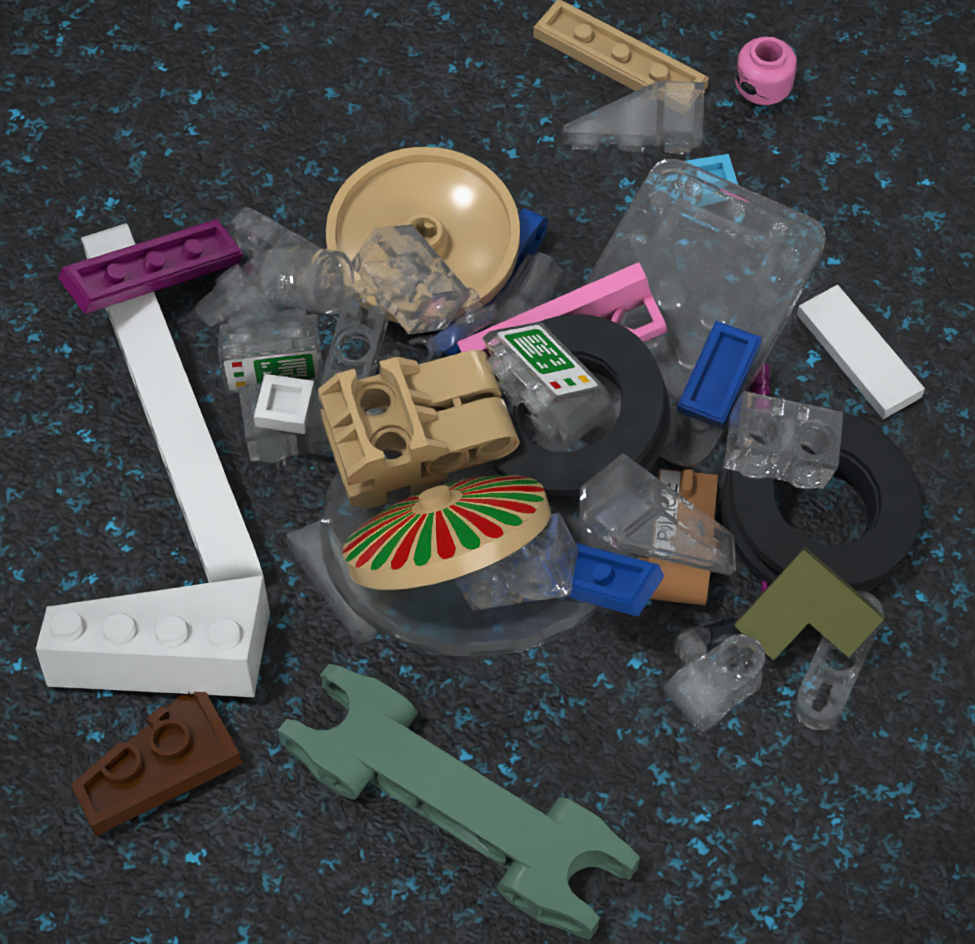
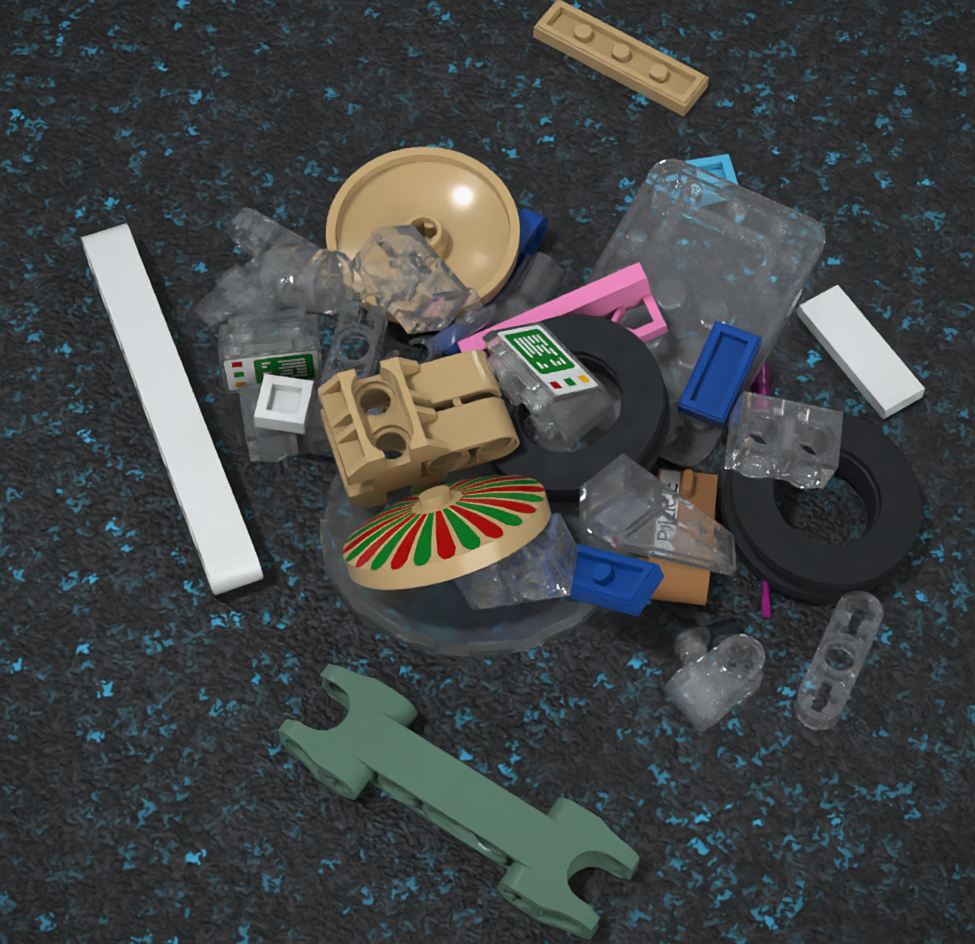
white wedge [36,575,270,697] -> none
magenta tile [58,219,244,314] -> none
reddish brown wing [71,691,243,837] -> none
clear piece [286,519,377,645] -> none
clear slope [562,81,705,154] -> none
olive tile [734,547,885,661] -> none
bright pink head [735,37,797,105] -> none

